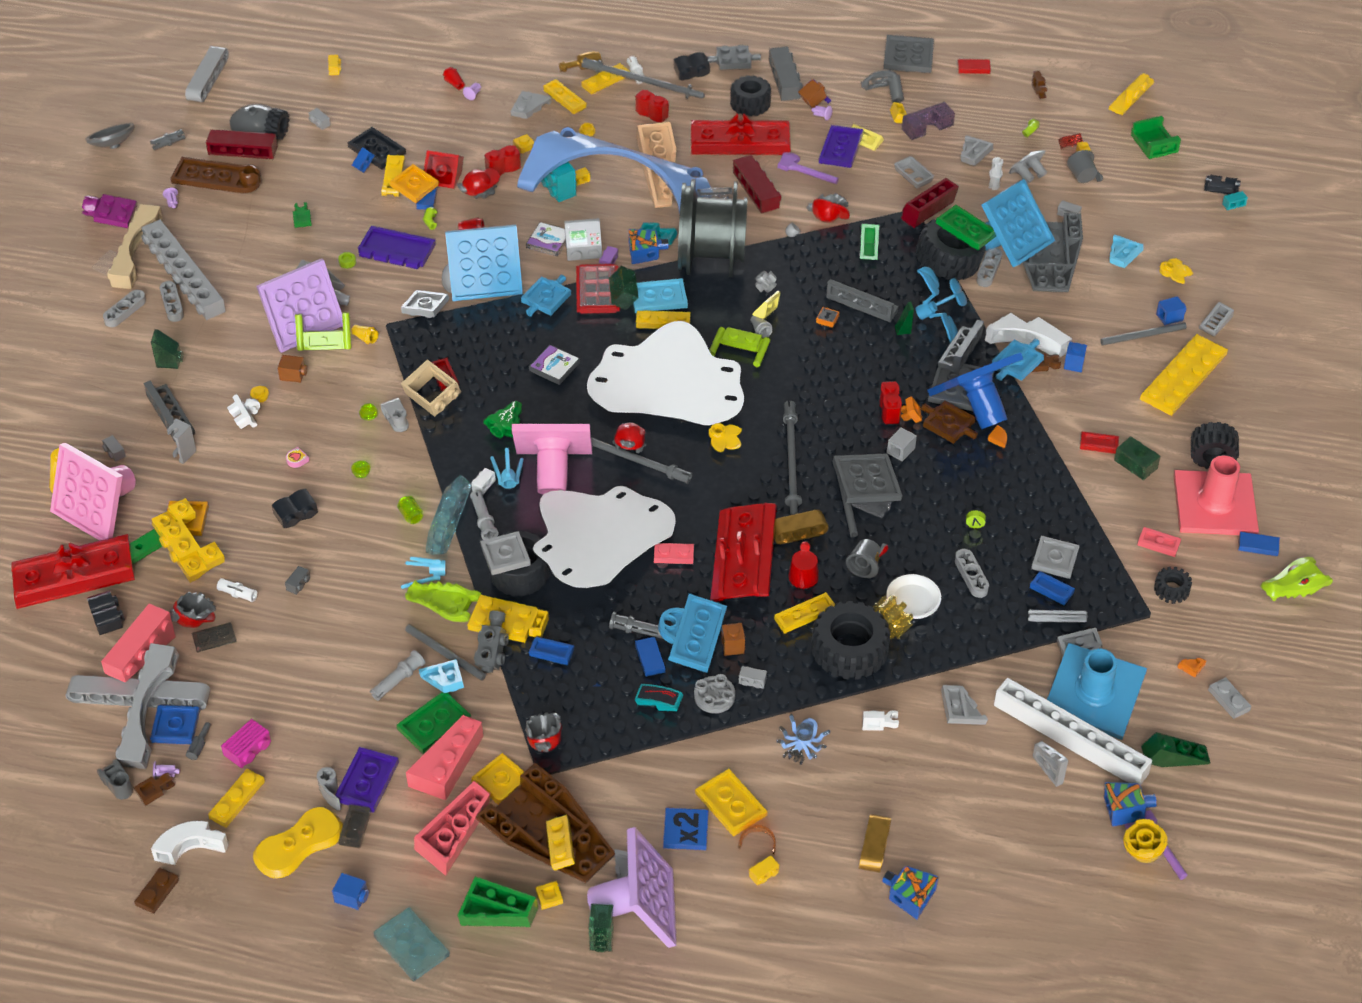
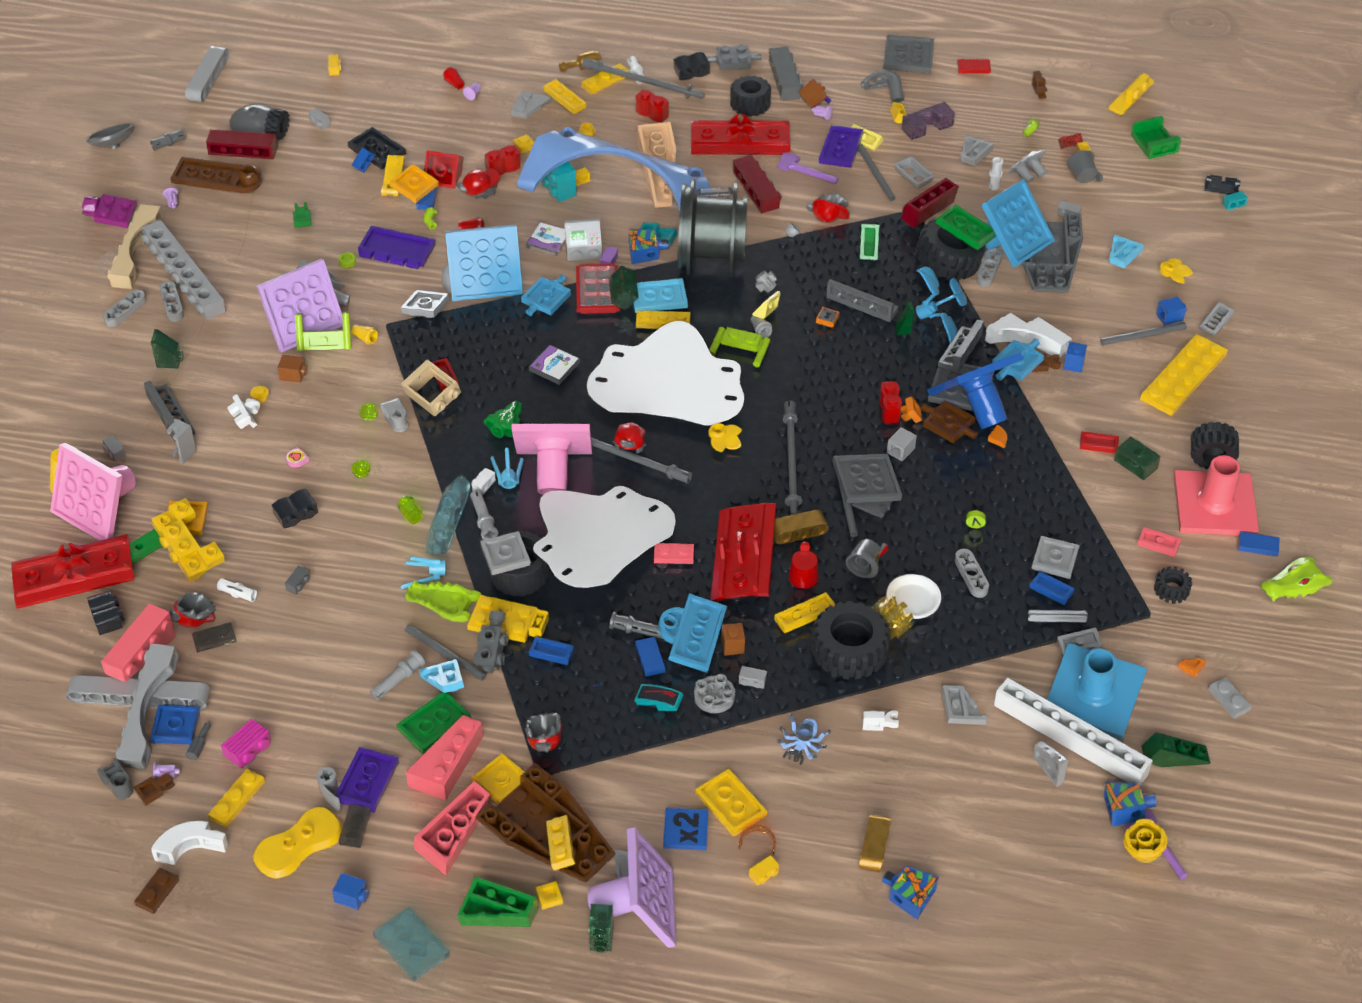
none -> dark grey piece [858,144,896,201]

